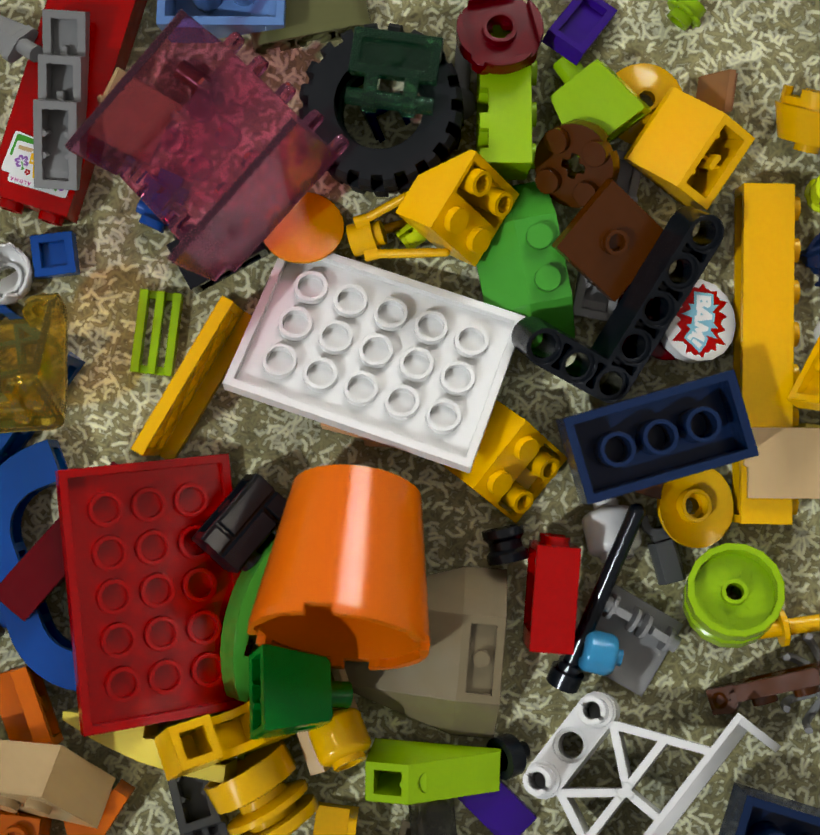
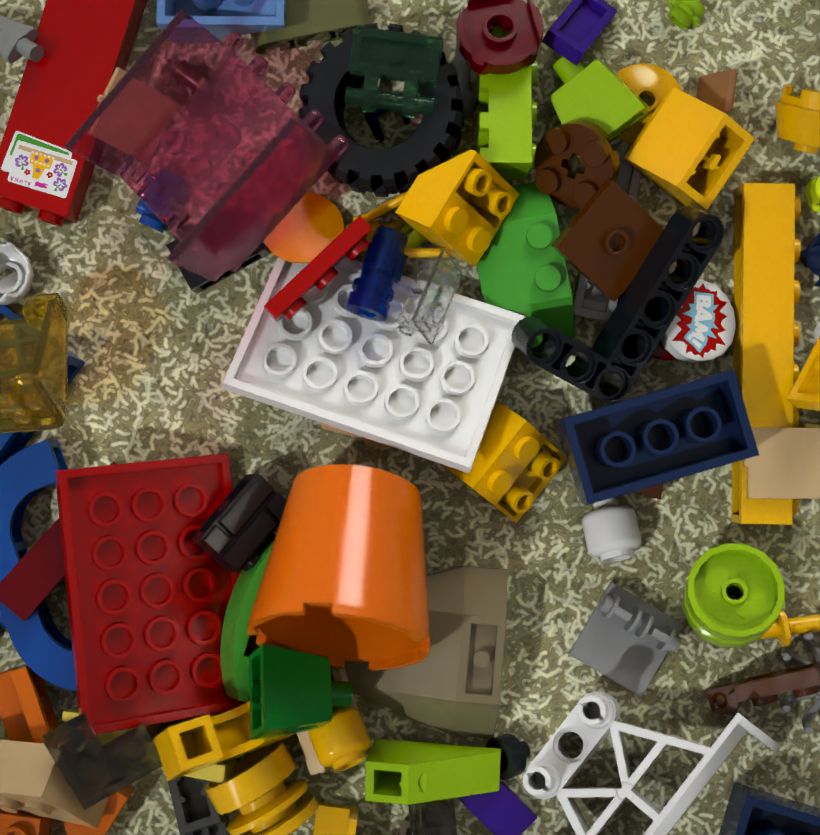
blue plate [30,231,80,279] -> none
light grey slope [33,9,90,191] -> none
lime tile [130,288,184,377] -> none
yellow fence [131,295,252,460] -> none
black wheel [482,524,529,566] -> none
red window [522,533,581,655] -> none
black piece [546,503,645,694] -> none
dark azure piece [578,630,624,676] -> none
dark grey bar [640,514,686,585] -> none
yellow dish [657,469,734,548] -> none
none -> clear smoke plate [42,713,162,810]
none -> red plate [264,216,372,322]
none -> clear blue axle [345,226,408,322]
none -> clear hinge [397,249,462,345]

